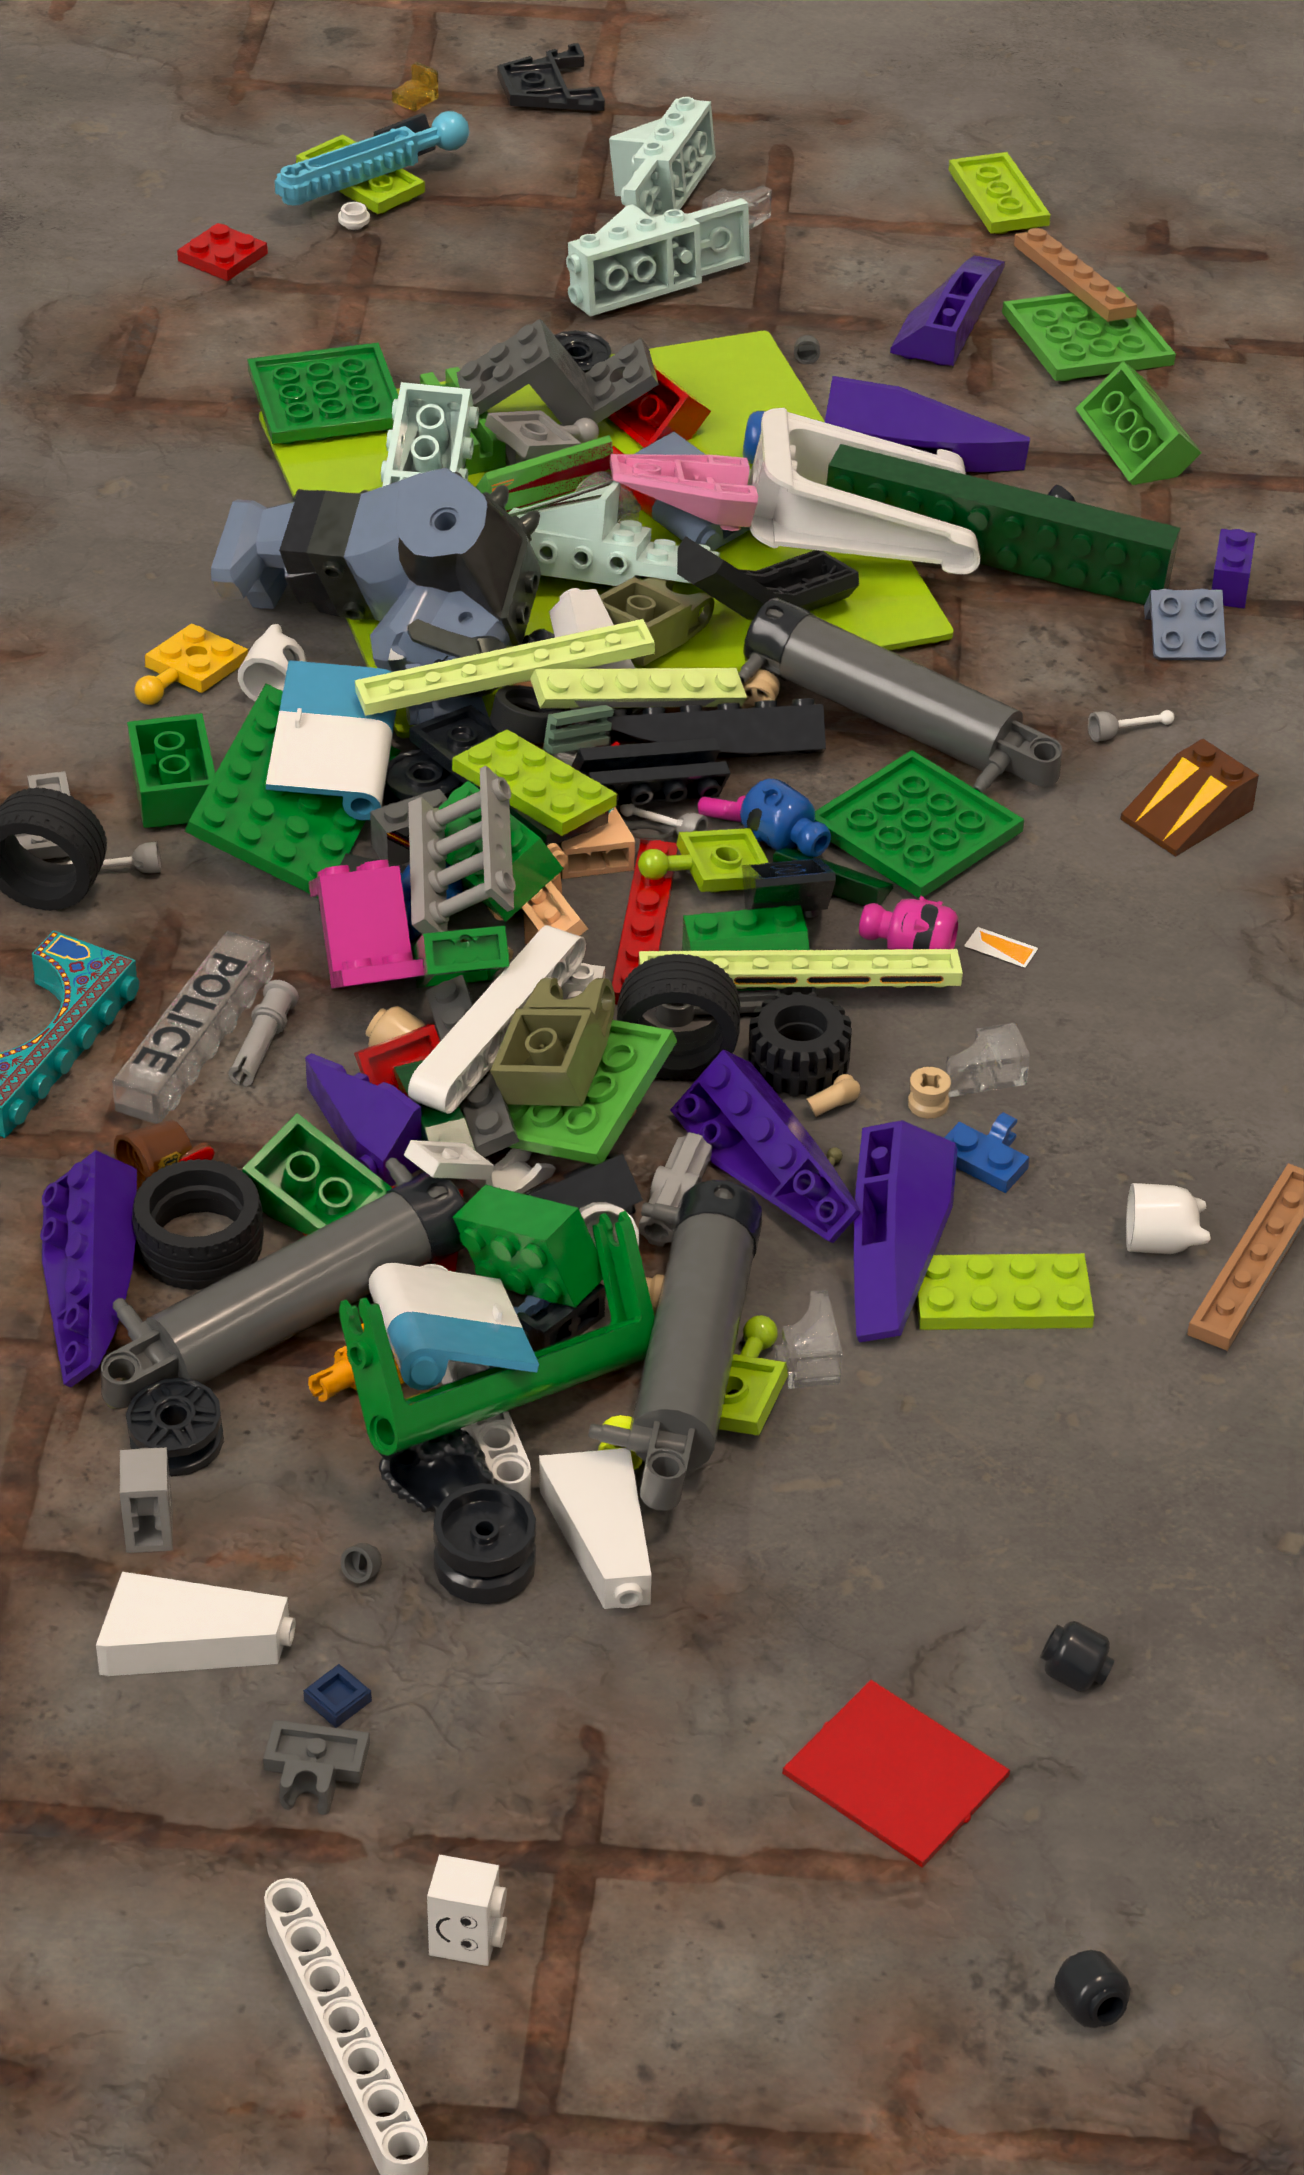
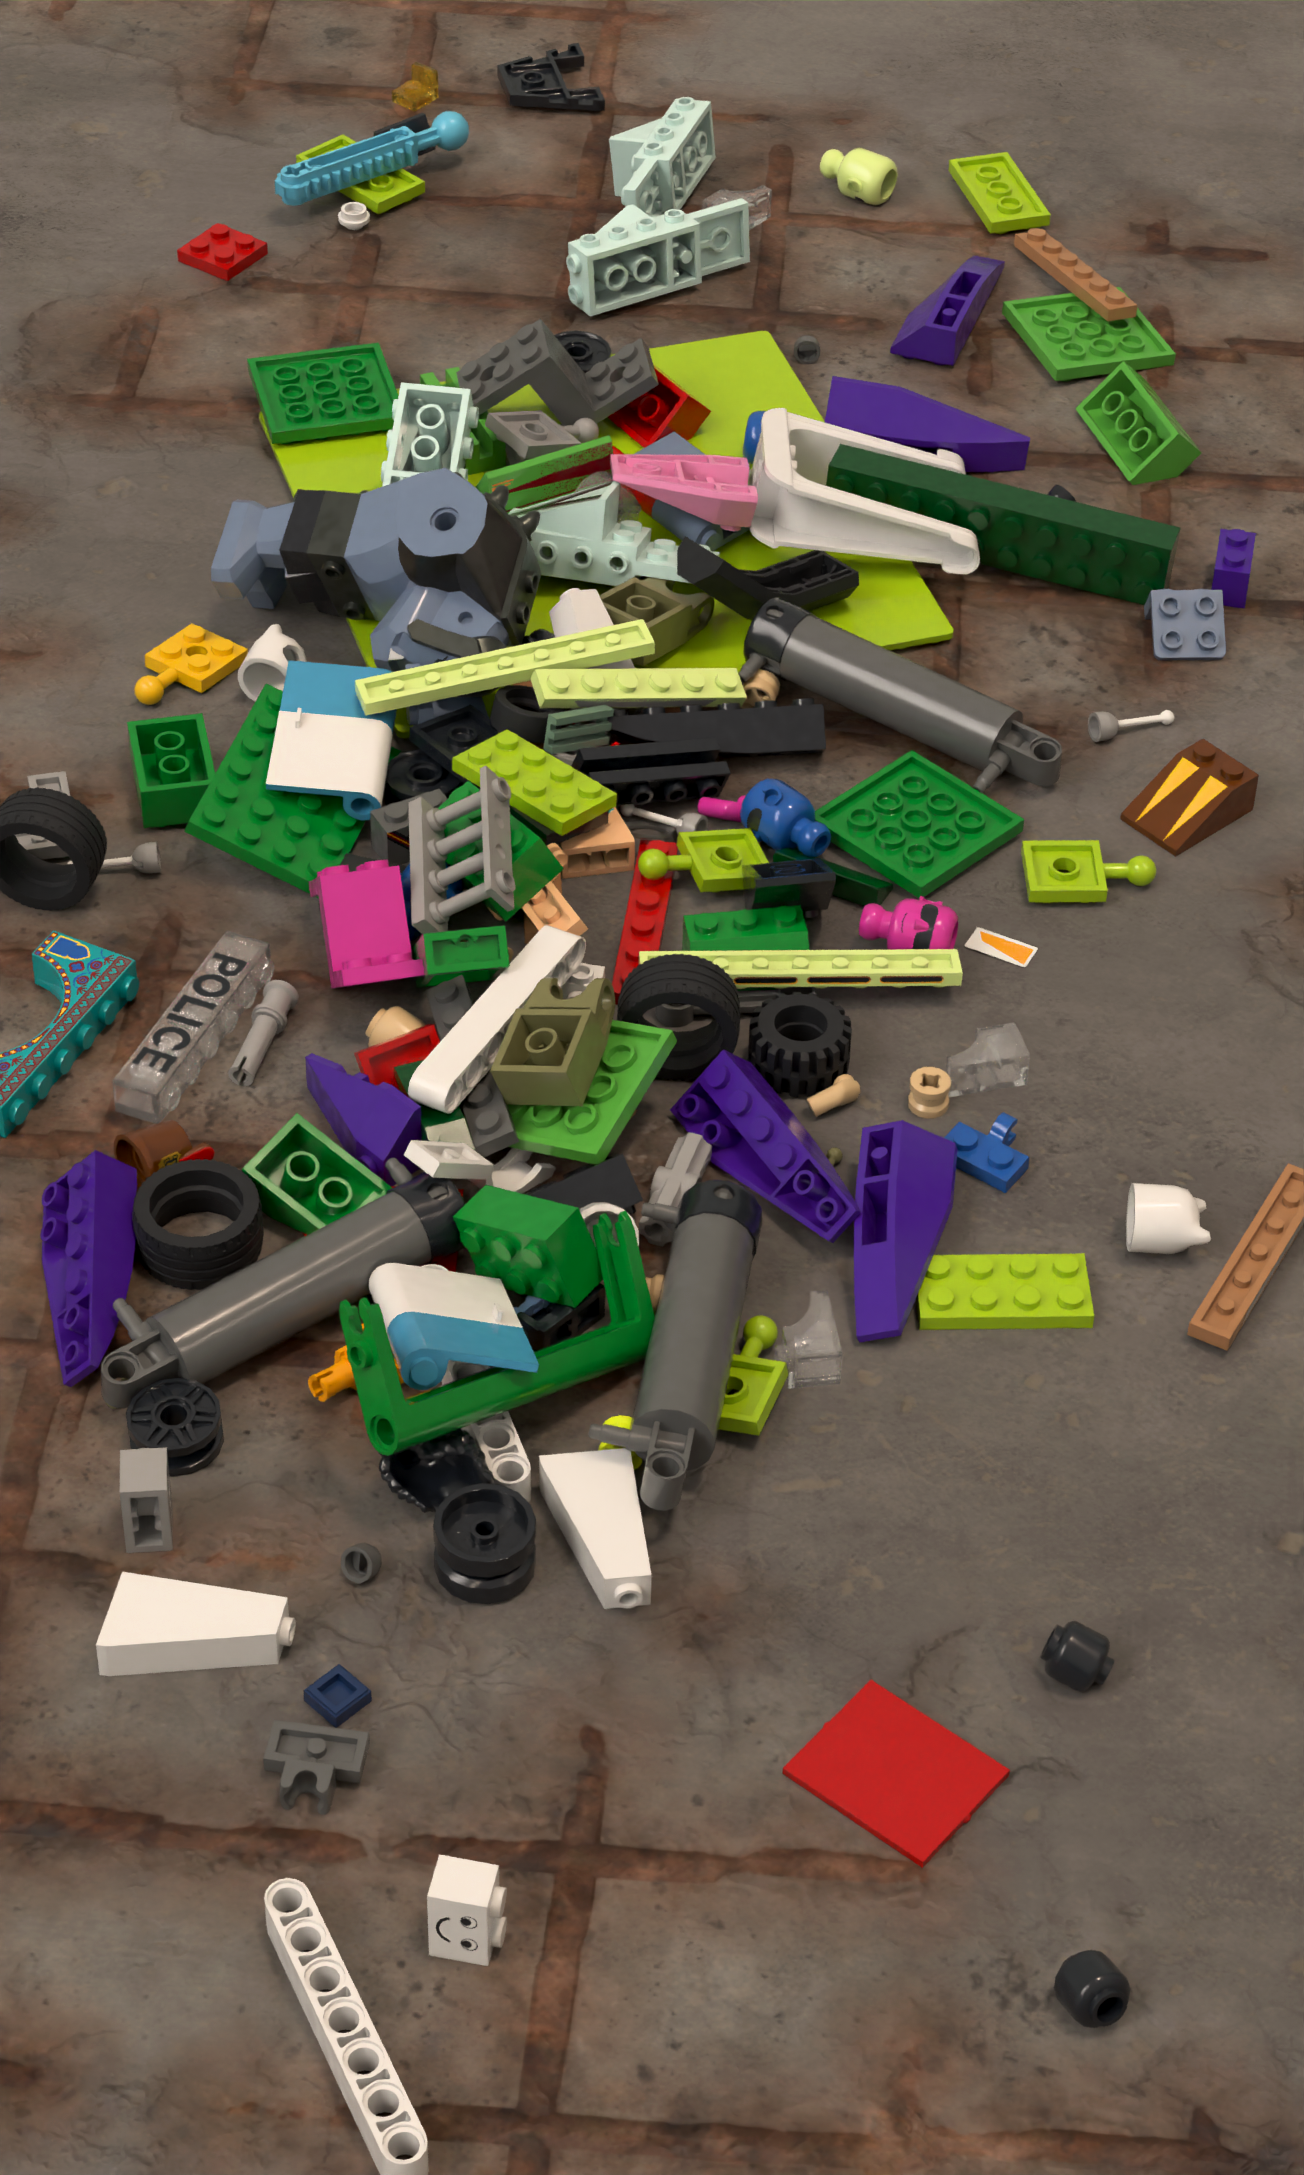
none -> yellowish green piece [820,148,898,206]
none -> lime plate [1021,840,1156,903]

